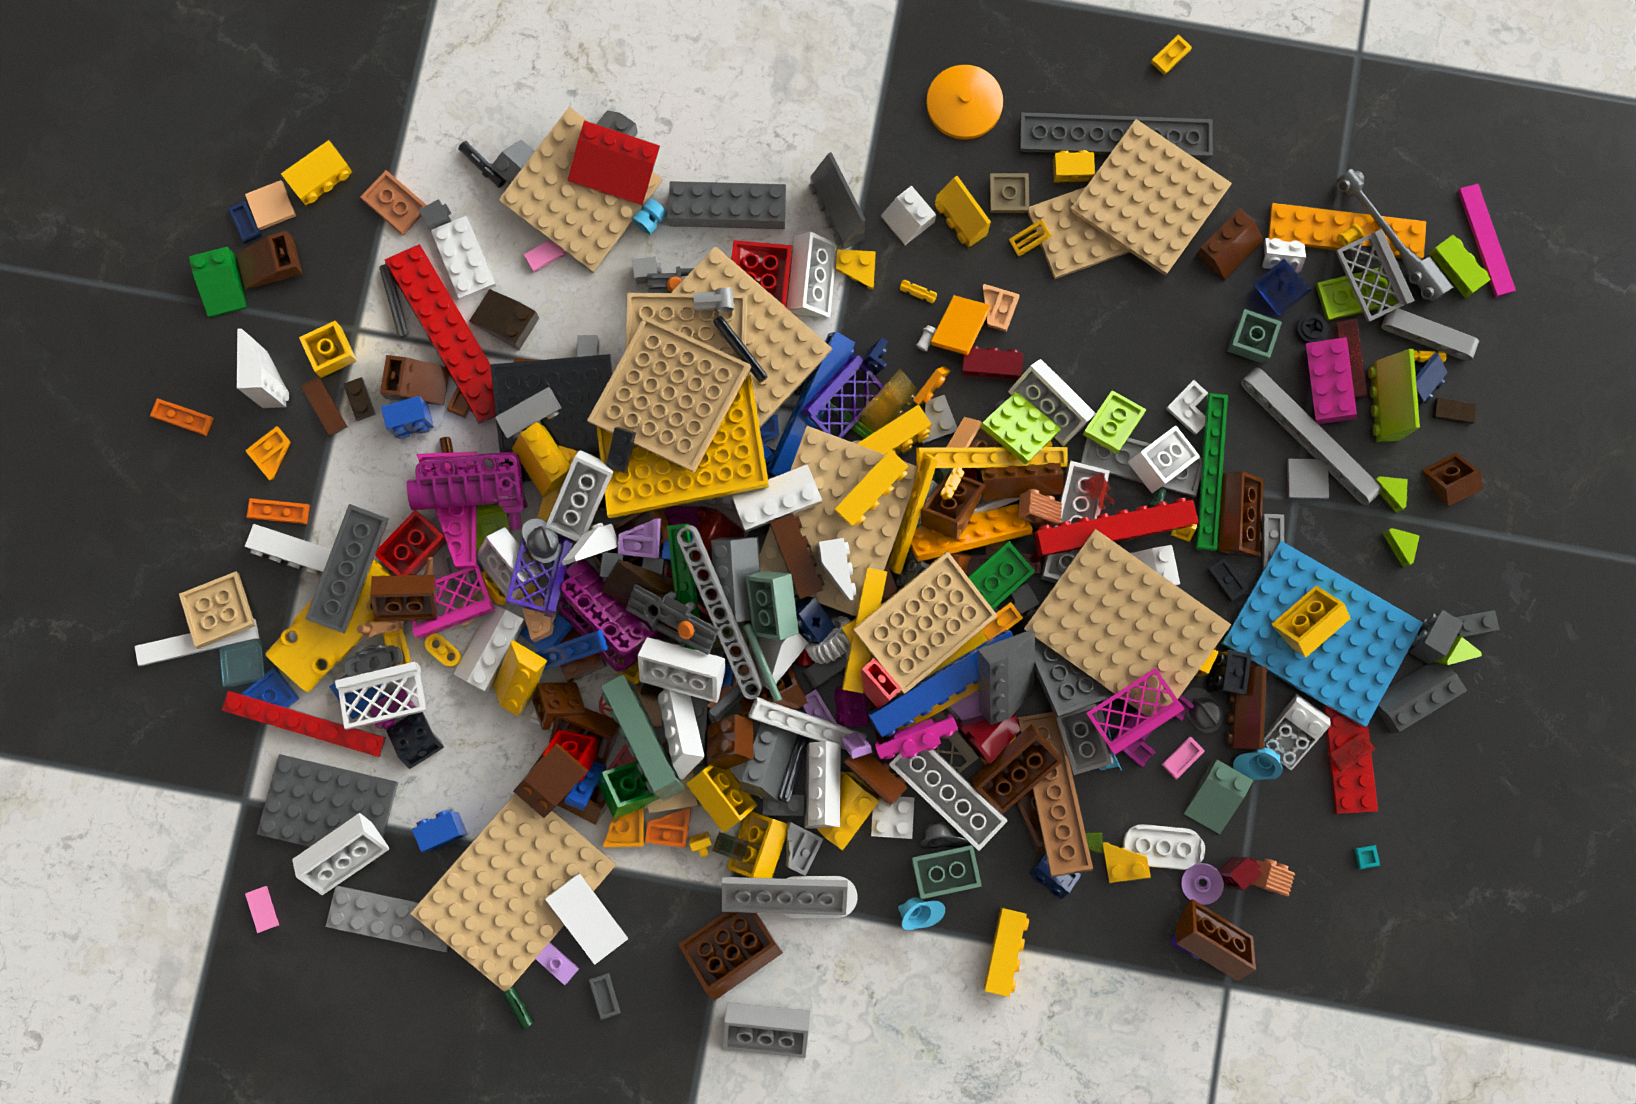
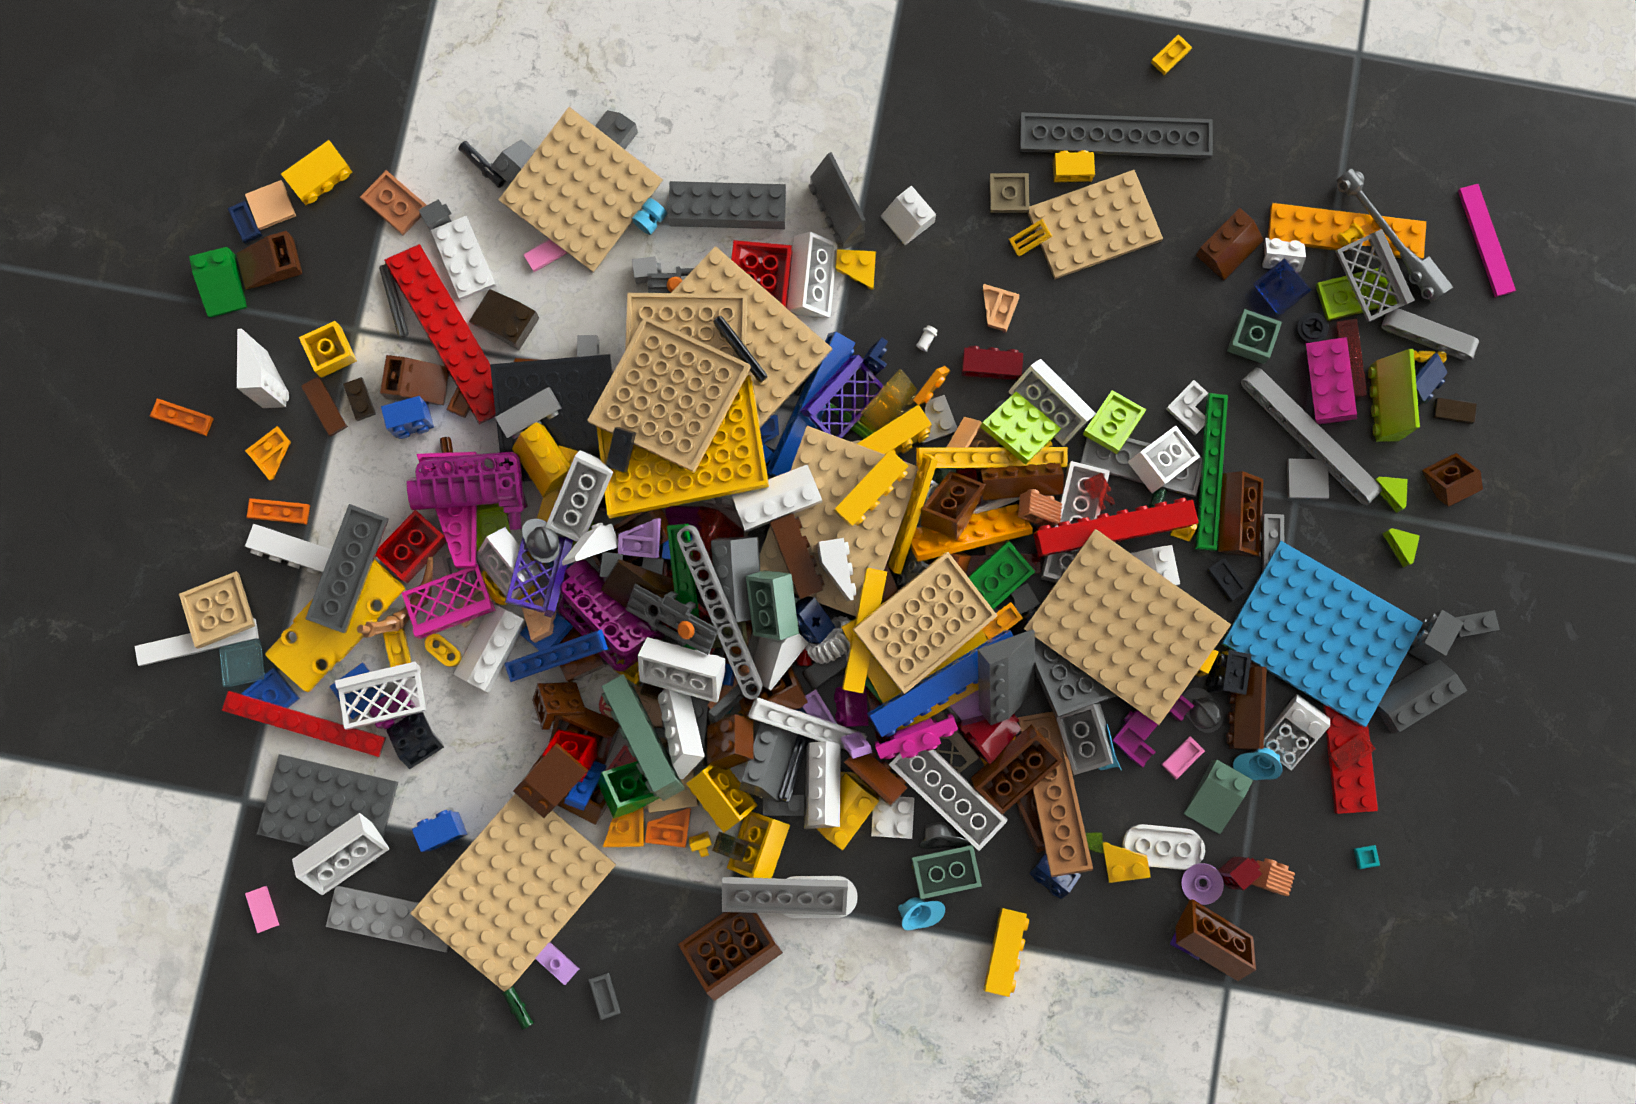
dark grey piece [344,645,403,677] -> none
reddish brown slope [370,574,437,621] -> none
yellow slope [493,640,547,716] -> none
white tile [545,873,628,965] -> none
red slope [567,120,660,205] -> none
light grey piece [694,288,734,312] -> none
light grey slope [723,1002,810,1058] -> none
sand green bar [743,624,782,702] -> none
light grey wing [786,821,823,876] -> none
red slope [860,657,902,709] -> none
yellow axle [900,280,937,303] -> none
light orange dish [926,65,1003,140] -> none
light orange tile [931,295,990,355] -> none
yellow slope [935,176,991,248] -> none
yellow axle [940,467,964,500] -> none
tan plate [1070,119,1232,276] -> none
dark pink fence [1086,668,1185,755] -> none
yellow slope [1272,586,1351,658] -> none
lime brick [1429,234,1491,299] -> none
slope [1435,636,1482,665] -> none

